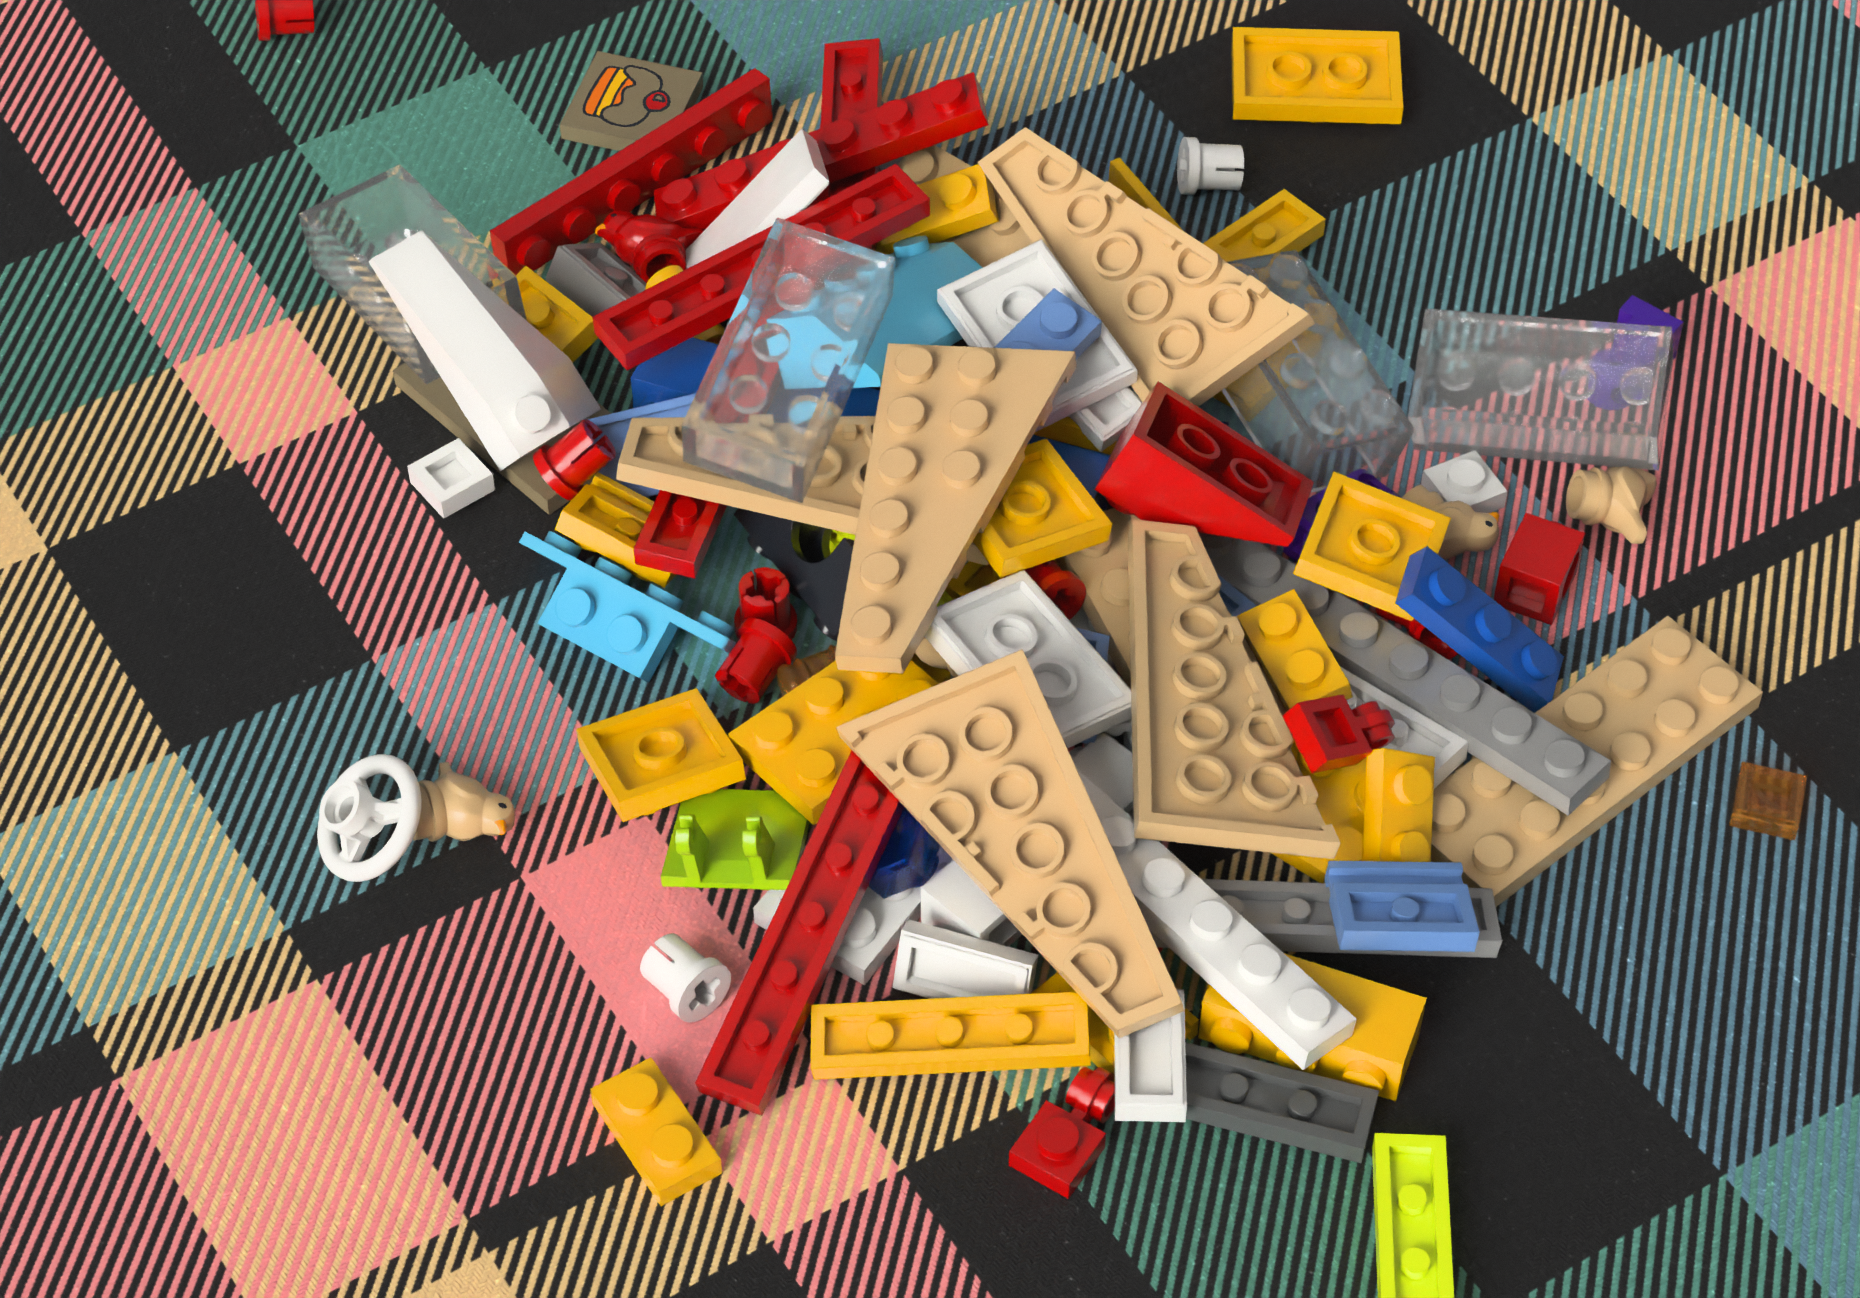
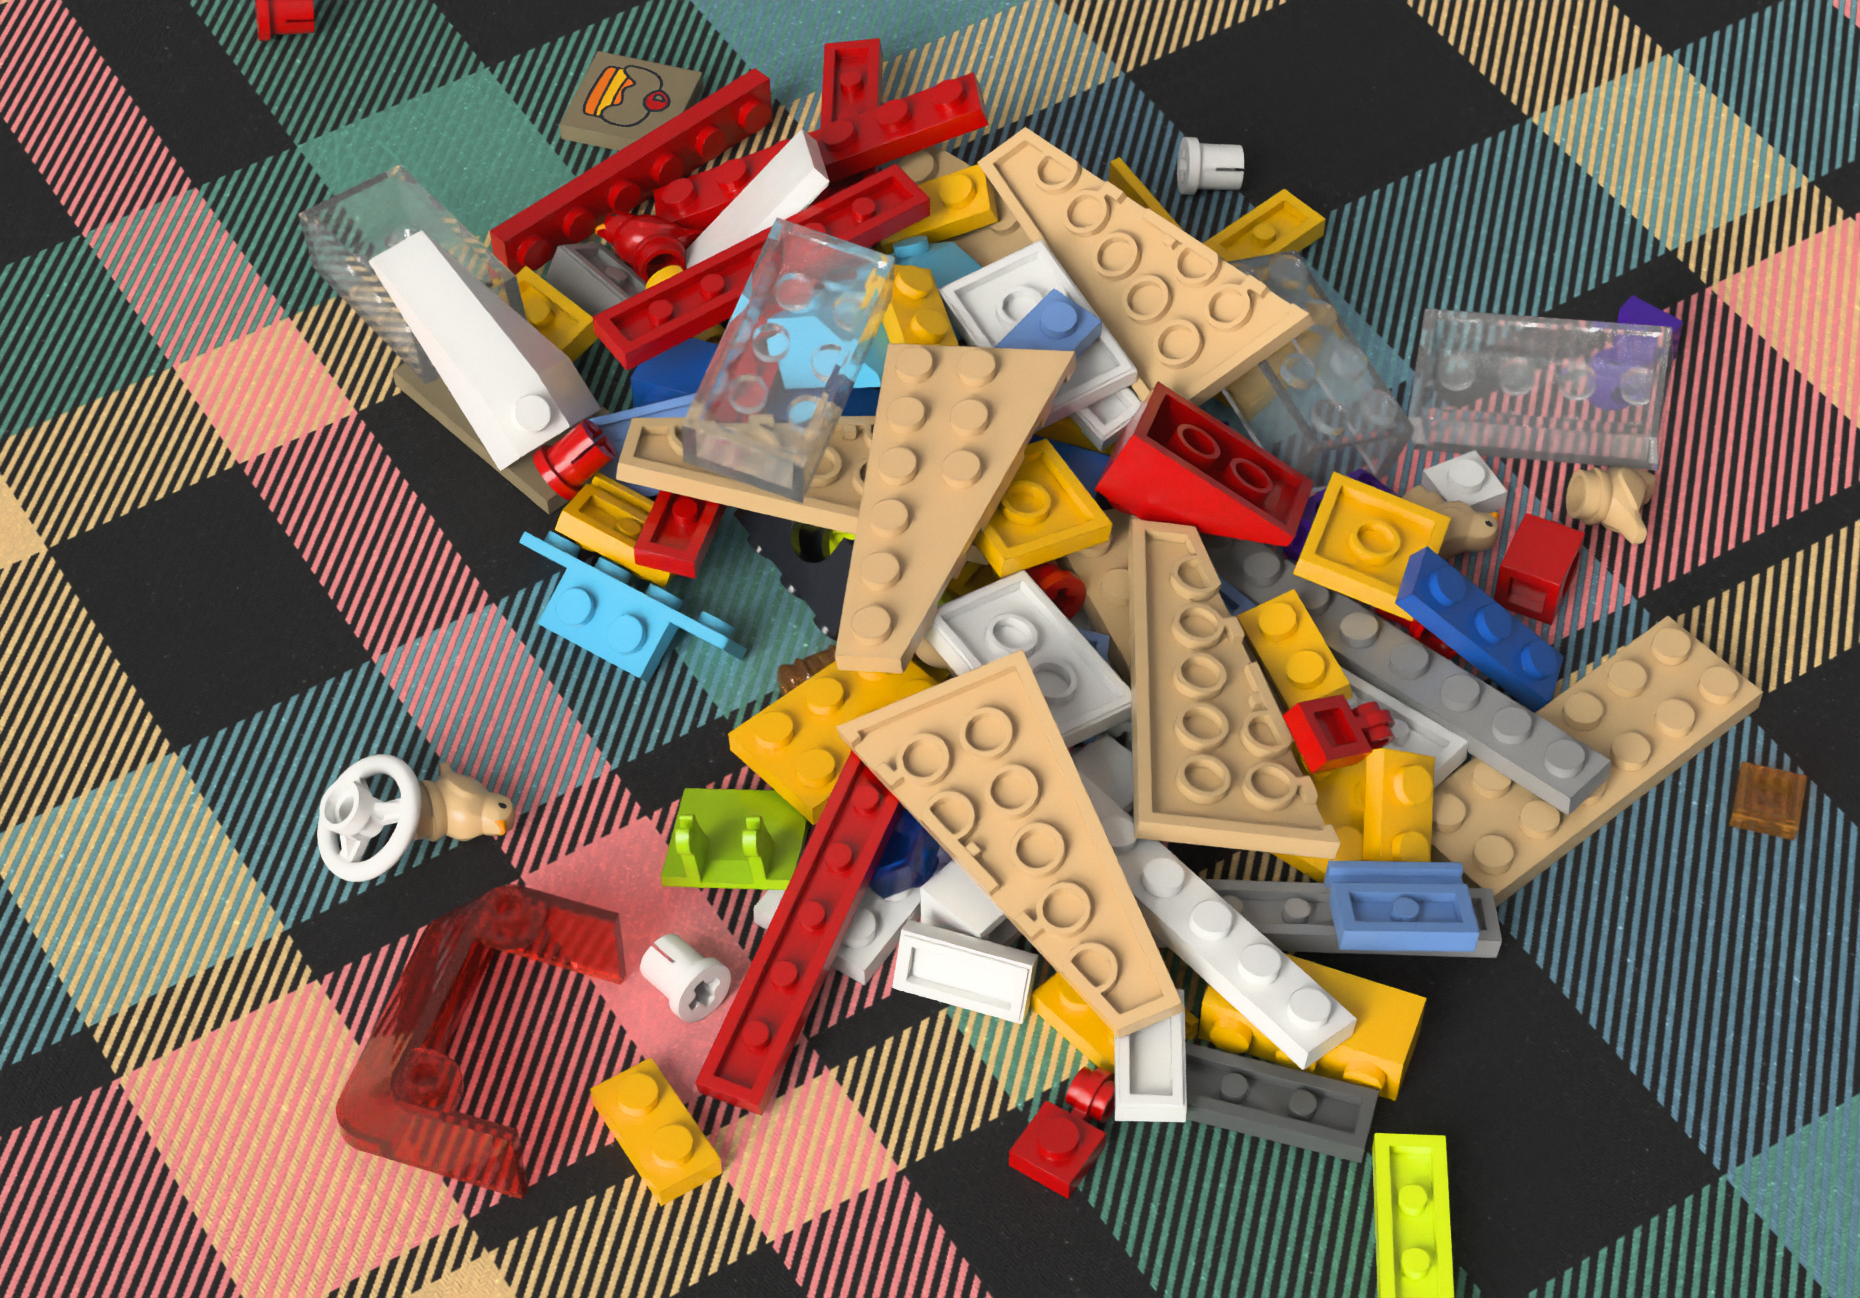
white plate [407,438,495,519] -> none
yellow plate [576,688,746,822] -> none
red bush [715,618,797,704] -> none
red bush [734,567,797,640] -> none
yellow plate [811,991,1091,1080] -> none
yellow plate [1232,27,1403,124] -> none
none -> clear red windscreen [336,885,626,1199]
none -> yellow plate [867,262,959,346]

